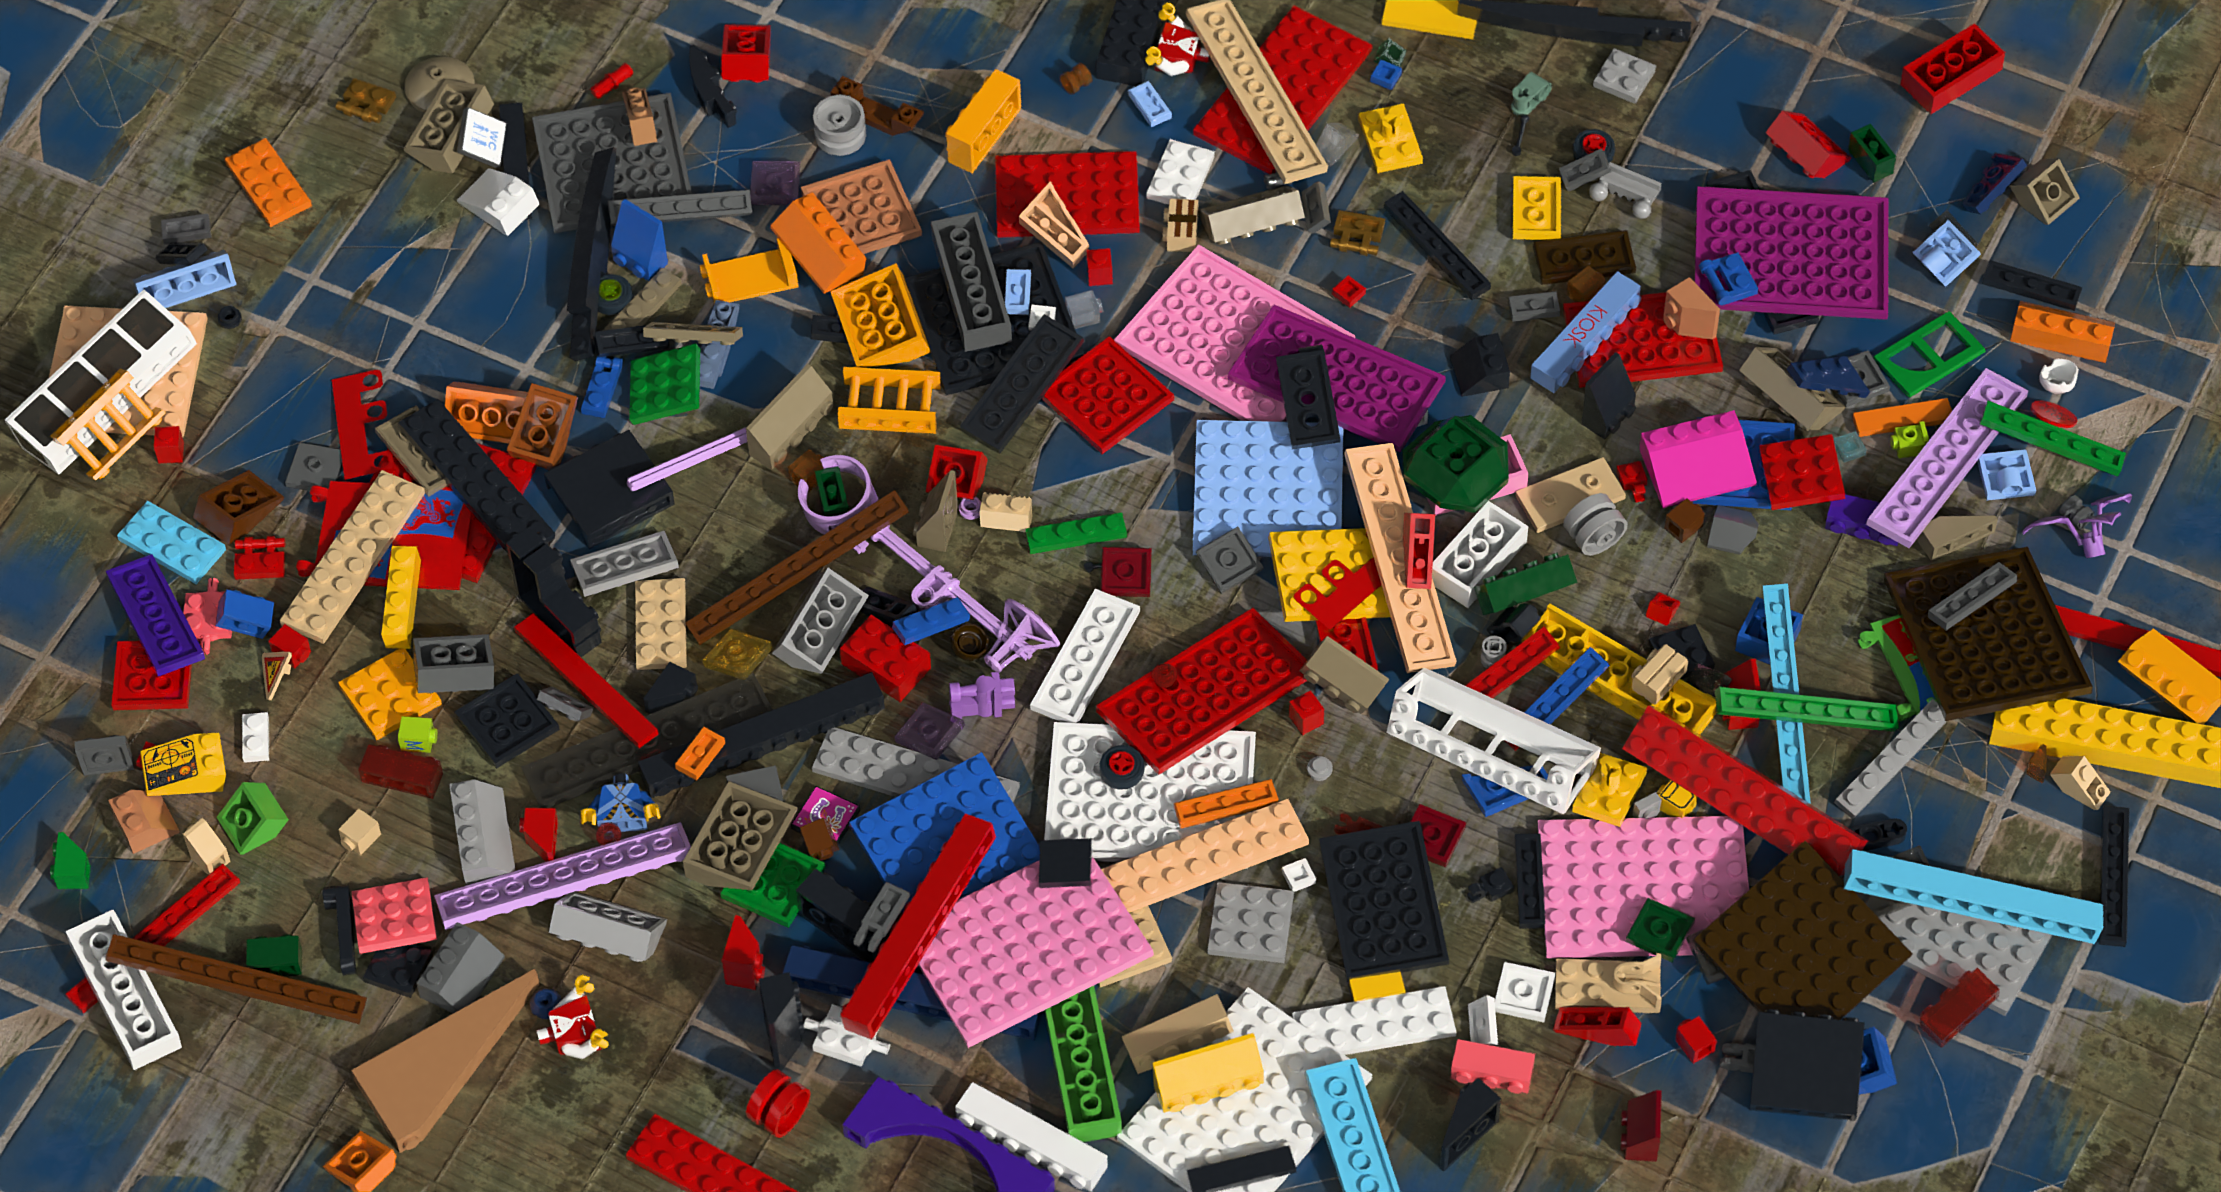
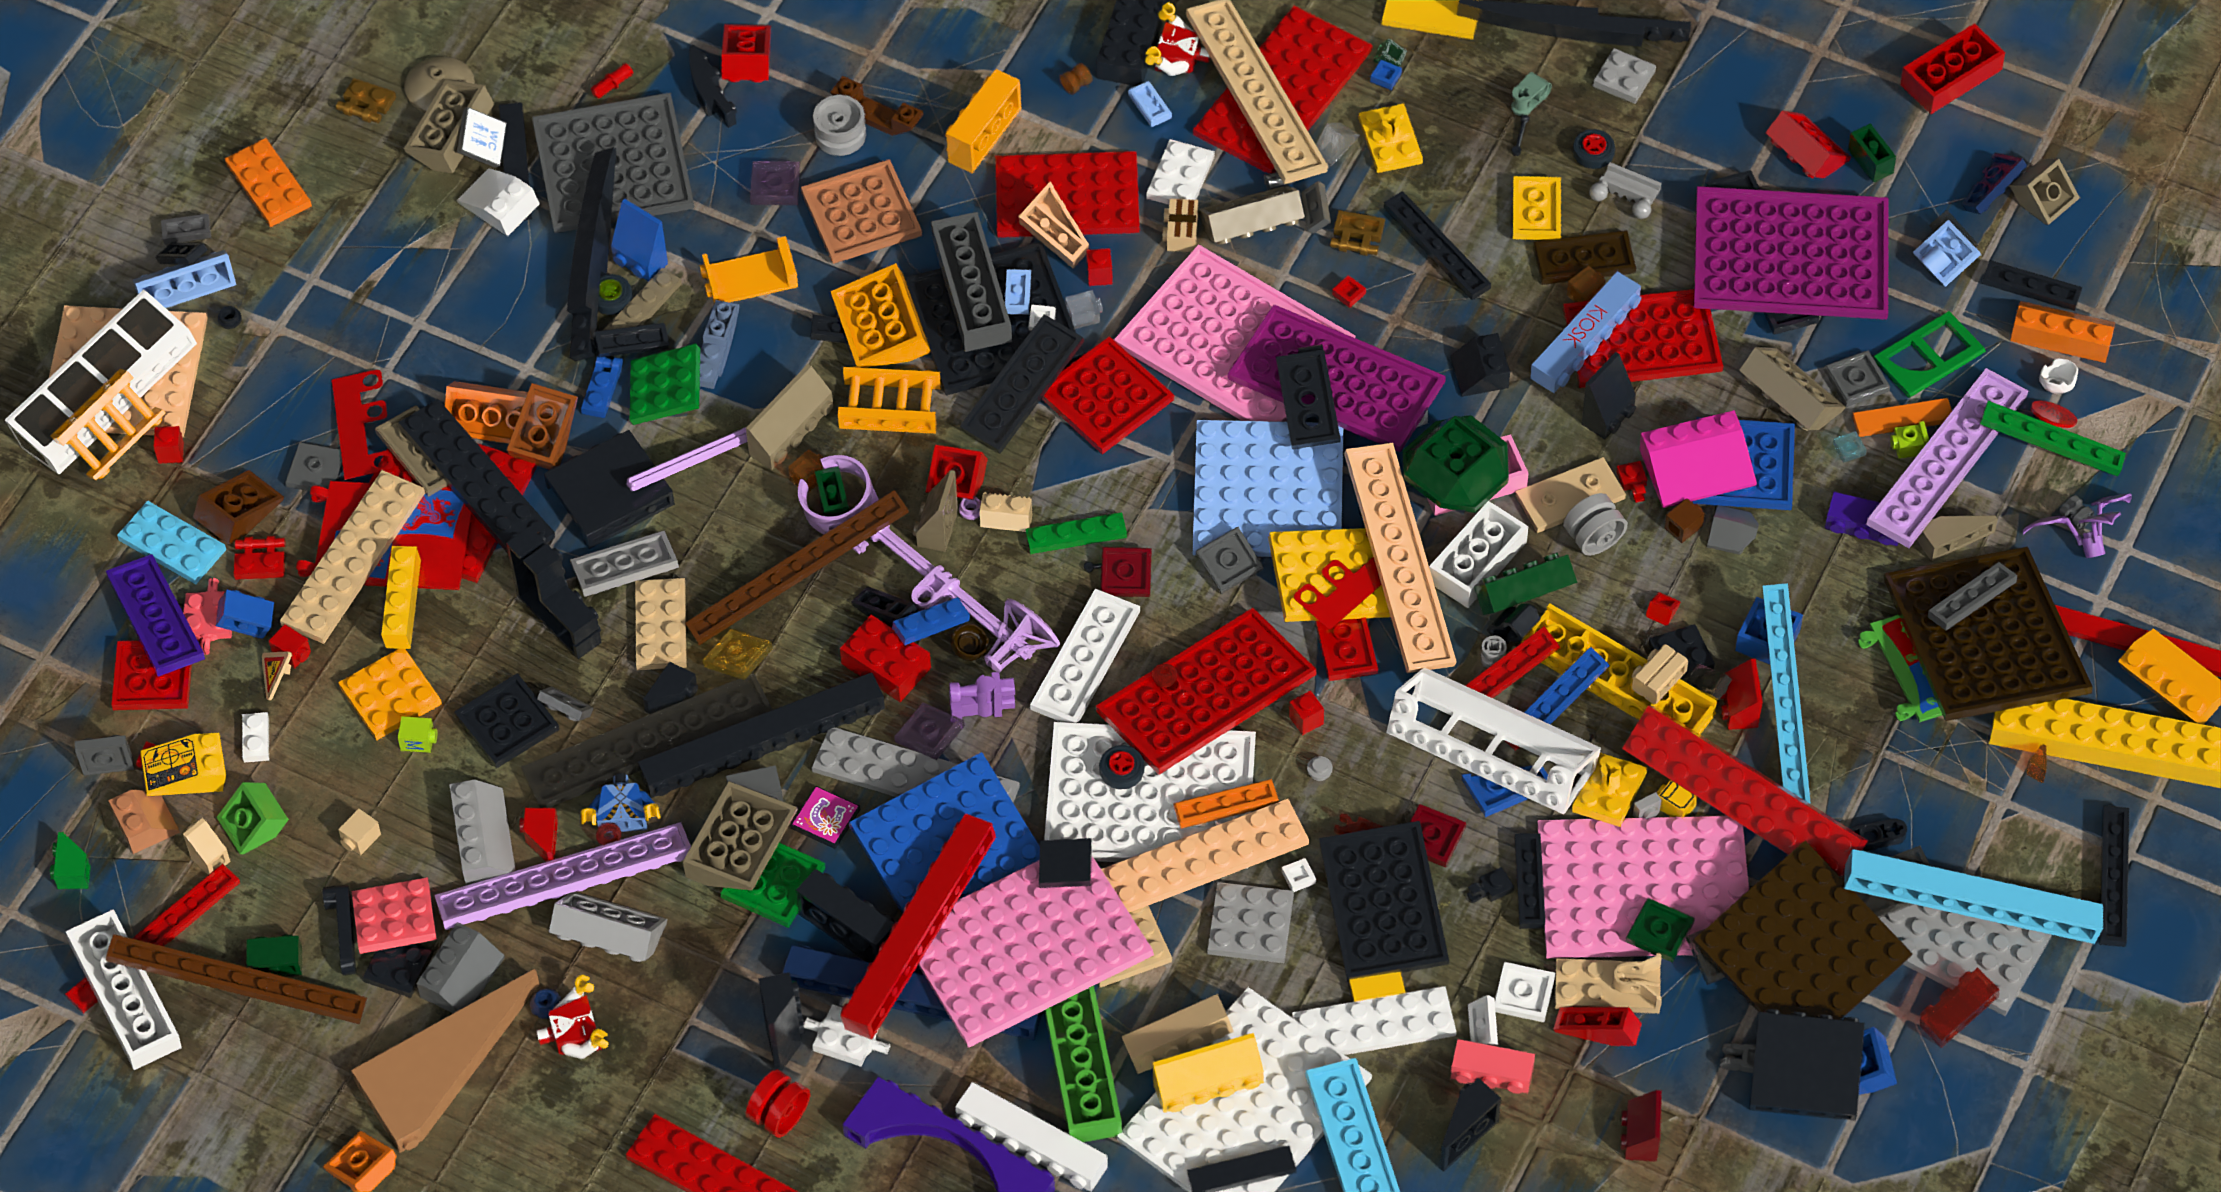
clear red brick [358,744,443,799] -> none
dark grey brick [413,634,494,693] -> none
red tile [514,613,659,748] -> none
dark grey plate [607,190,752,226] -> none
medium nougat slope [622,87,657,146] -> none
dark tan plate [643,322,743,345] -> none
orange plate [675,727,725,780] -> none
red slope [722,915,765,990] -> none
orange slope [770,192,866,294] -> none
light grey slope [772,568,869,674] -> none
reddish brown brick [800,818,839,860] -> none
dark grey hinge [854,882,910,953] -> none
dark tan slope [1300,636,1389,714] -> none
red slope [1403,512,1435,589] -> none
dark grey plate [1508,291,1560,322] -> none
dark grey plate [1559,149,1611,191] -> none
nougat slope [1663,277,1720,339] -> none
red brick [1675,1016,1717,1064] -> none
blue plate [1699,252,1758,305] -> none
green plate [1715,687,1899,732] -> none
red plate [1759,434,1845,510] -> none
dark blue wing [1787,356,1870,398] -> none
light grey plate [1834,699,1947,819] -> none
light blue plate [1977,450,2036,500] -> none
tan slope [2050,756,2110,810] -> none

